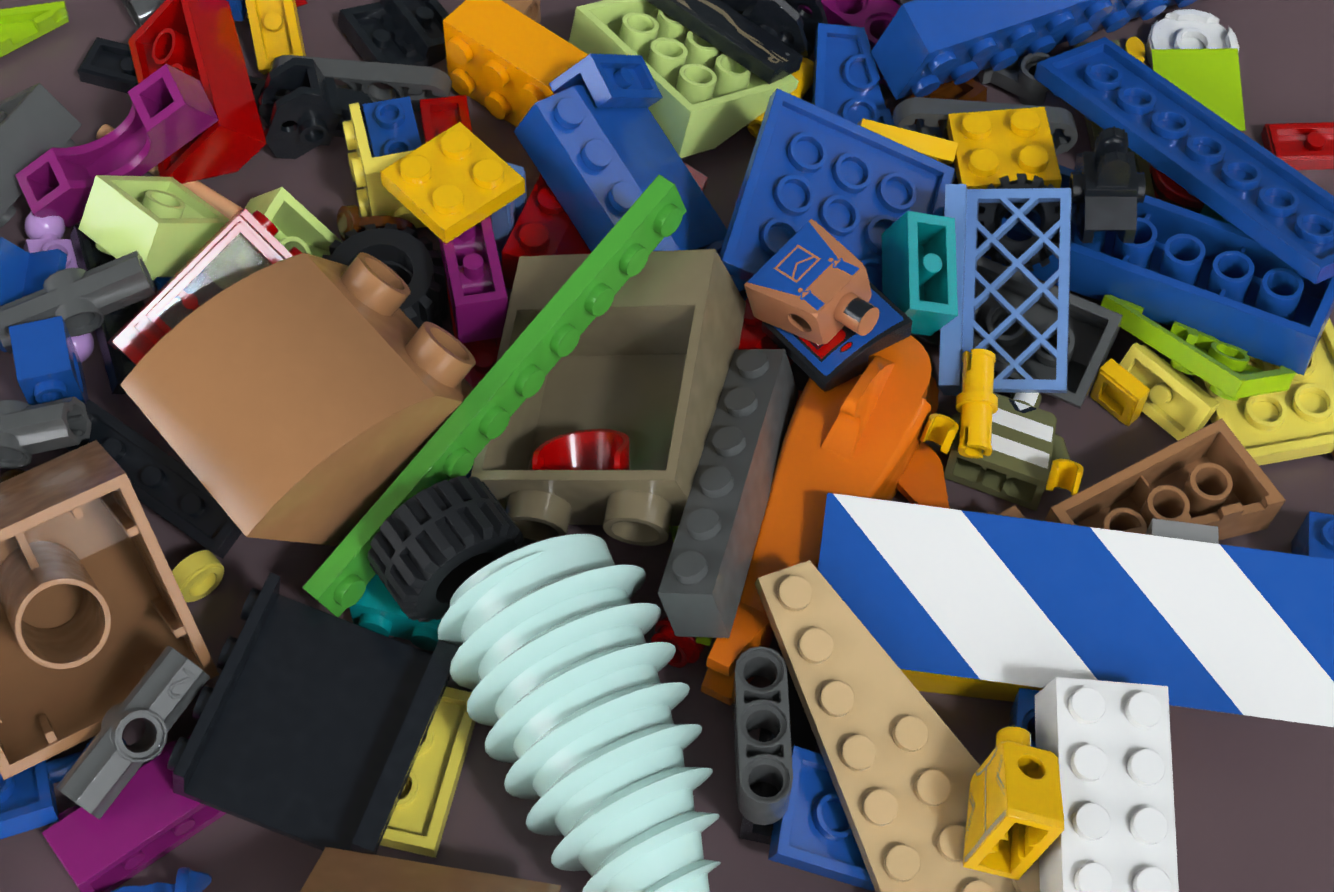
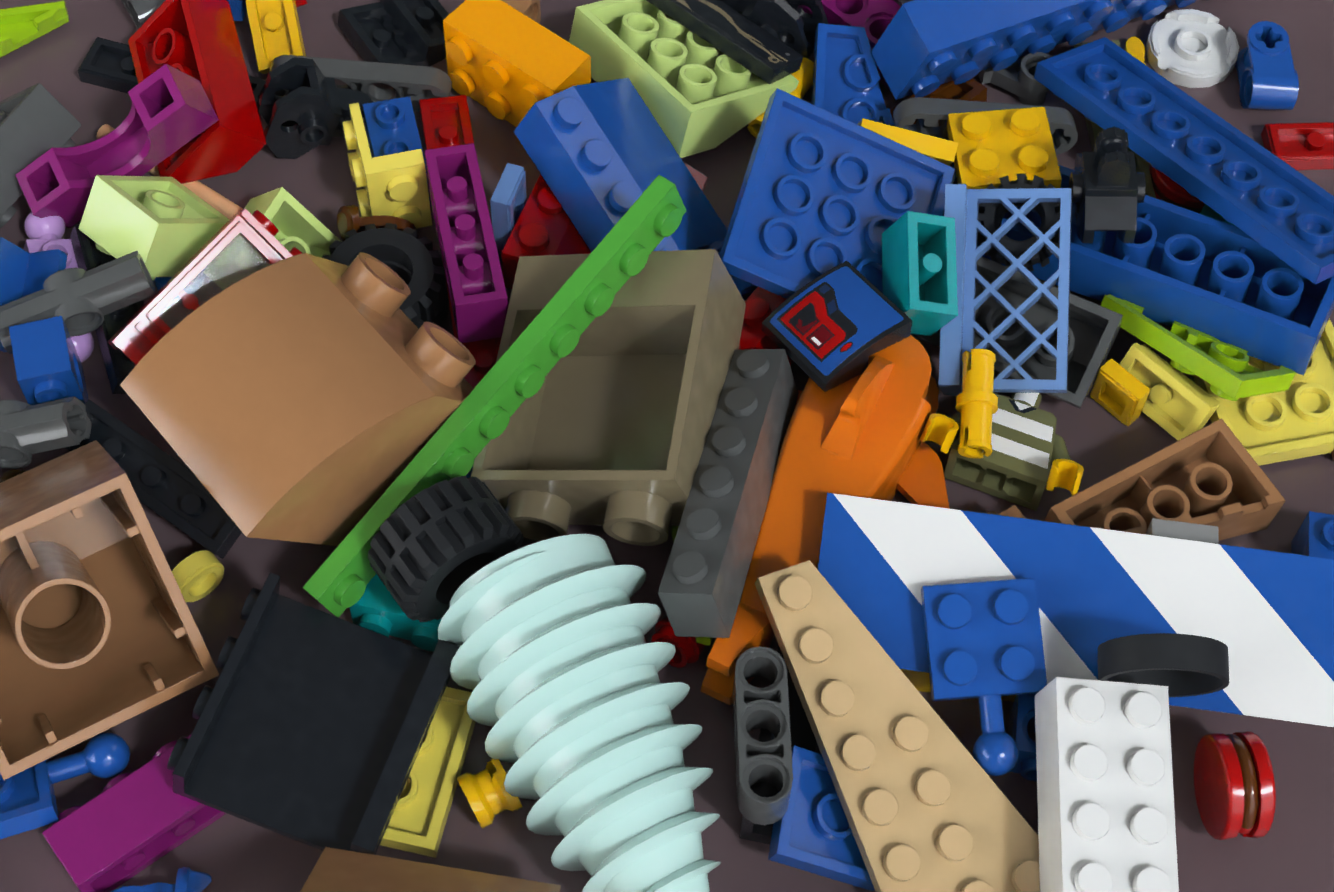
dark grey piece [56,646,210,819] -> none
yellow plate [380,122,525,244] -> none
red helmet [532,429,629,470] -> none
blue panel [549,53,663,108] -> none
nougat torso [744,219,880,345] -> none
yellow torso [963,727,1064,880] -> none
lime sticker [1151,48,1246,131] -> none
none -> yellow wheel [456,758,523,829]
none -> blue plate [921,578,1047,776]
none -> black tyre [1097,633,1229,697]
none -> red head [1194,731,1276,840]
none -> blue piece [1235,21,1299,110]

